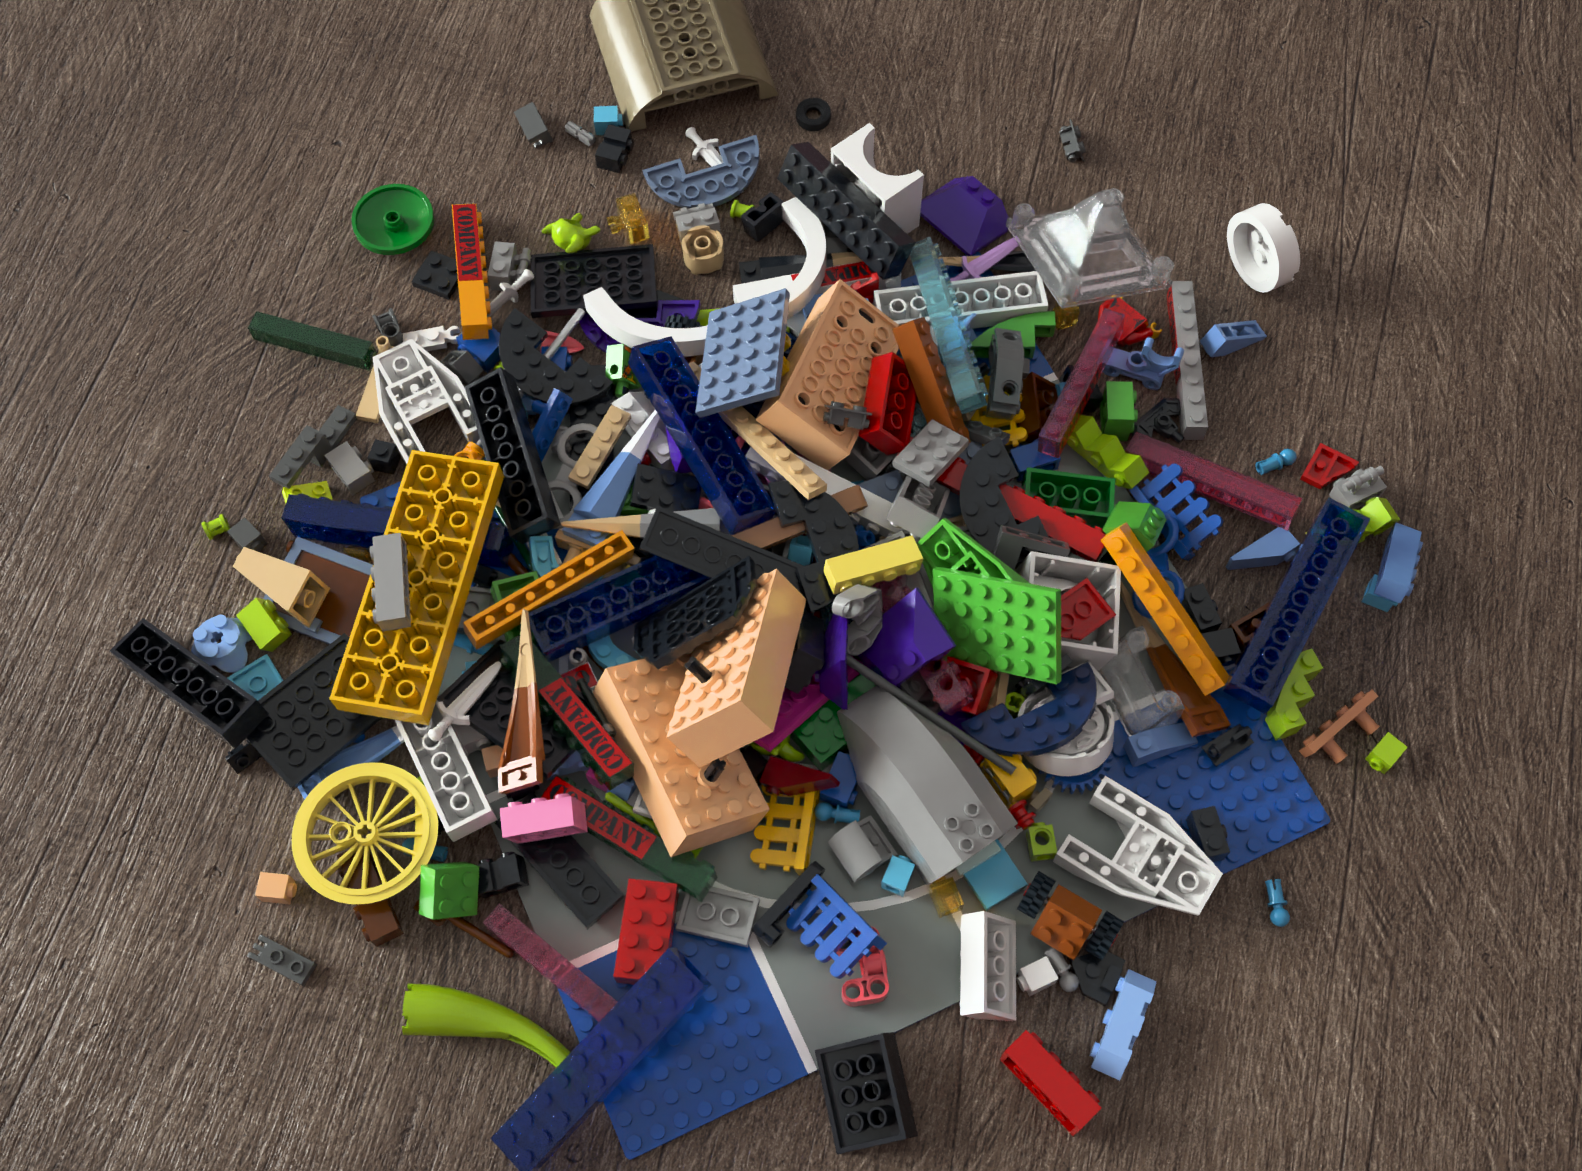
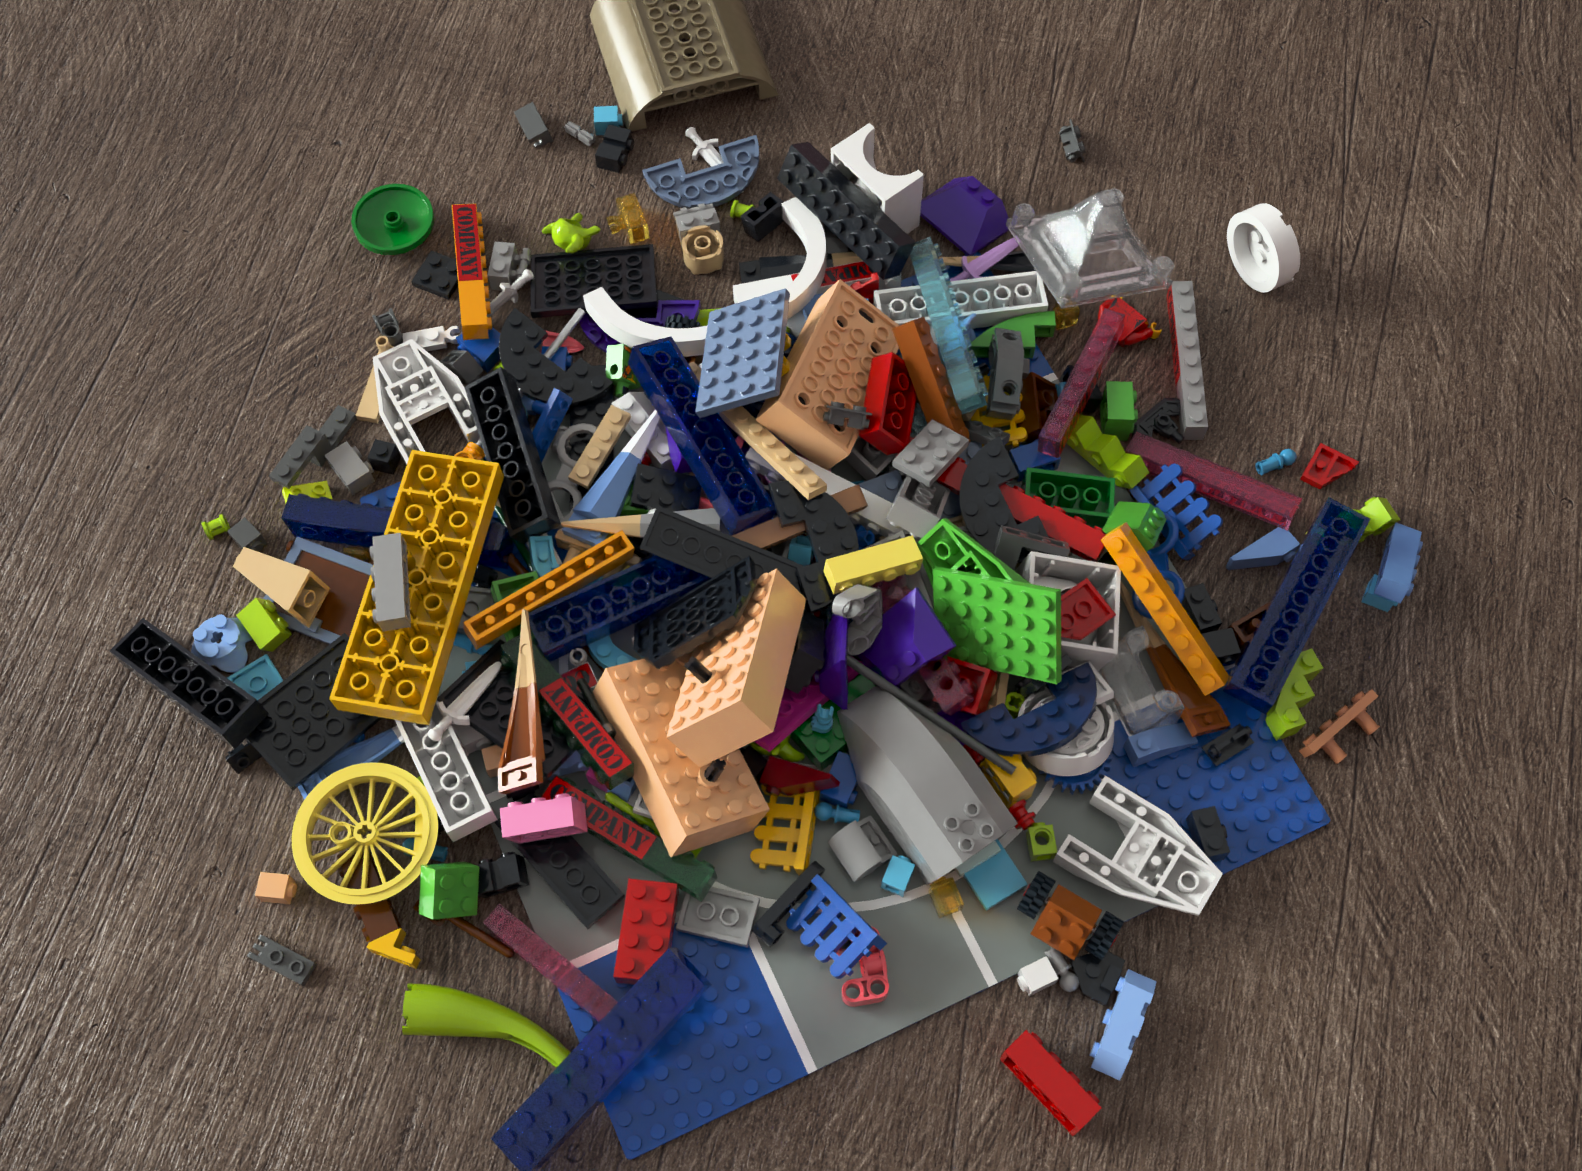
clear green brick [248,311,377,370] -> none
black tyre [796,98,831,131] -> none
black slope [815,1032,918,1154] -> none
white slope [960,911,1016,1021] -> none
dark tan plate [1027,787,1053,815] -> none
medium blue piece [1102,338,1185,390] -> none
medium blue slope [1200,320,1267,357] -> none
dark azure pin [1265,879,1290,927] -> none
light grey brick [1329,466,1387,511] -> none
lime brick [1365,732,1408,774] -> none
none -> yellow slope [366,928,420,969]
none -> medium azure piece [811,704,834,733]

